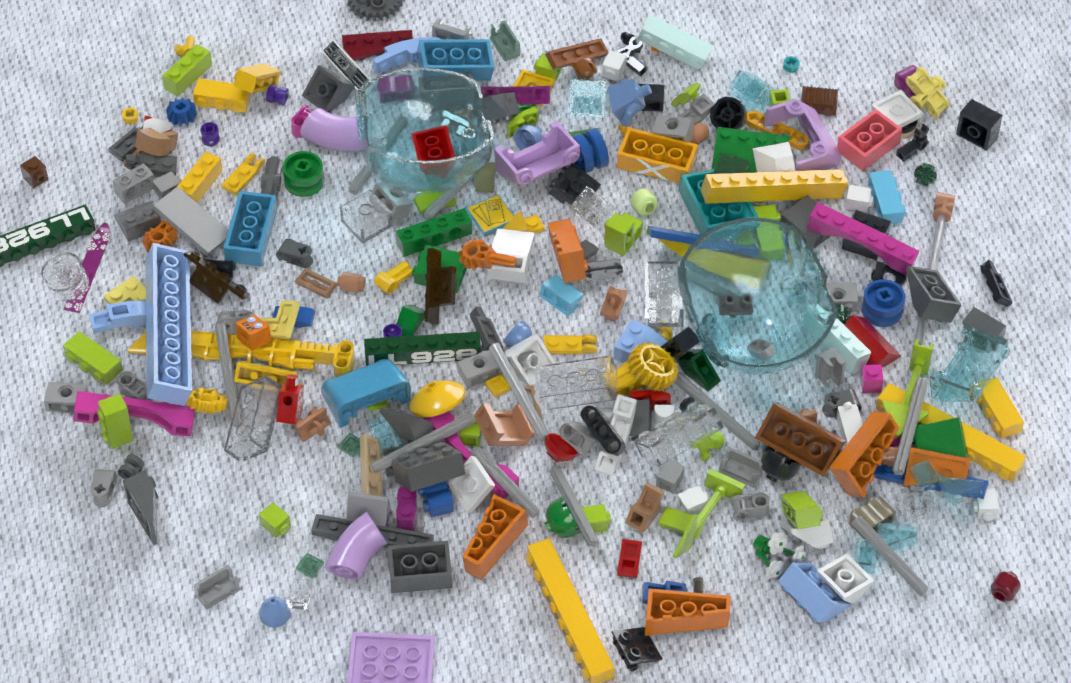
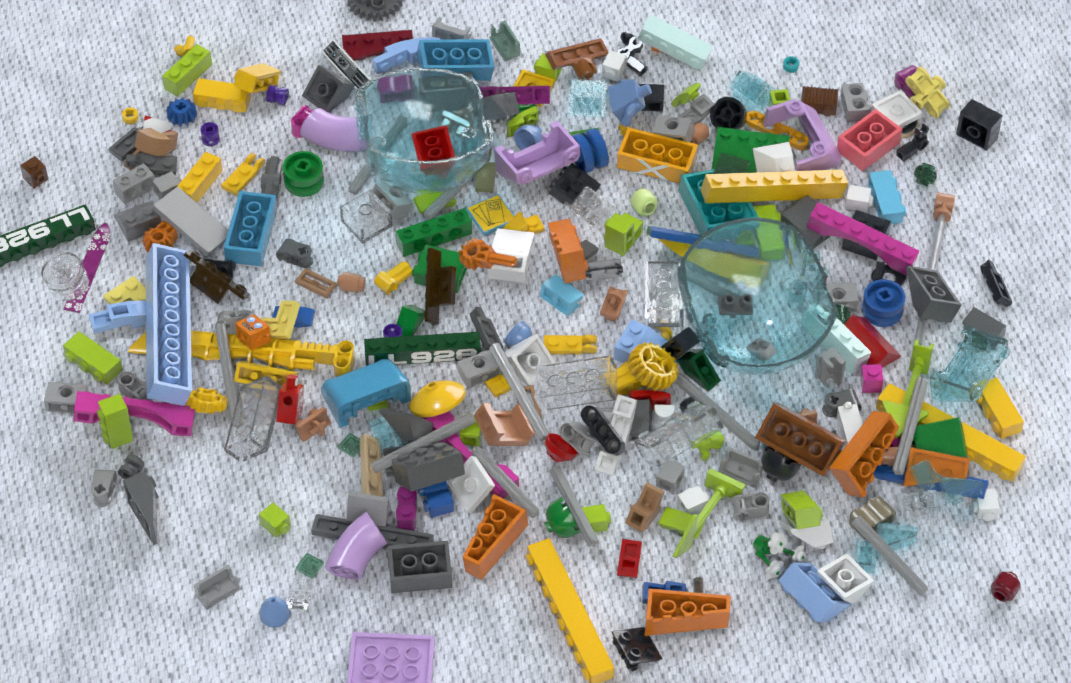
none -> light grey brick [840,83,871,122]

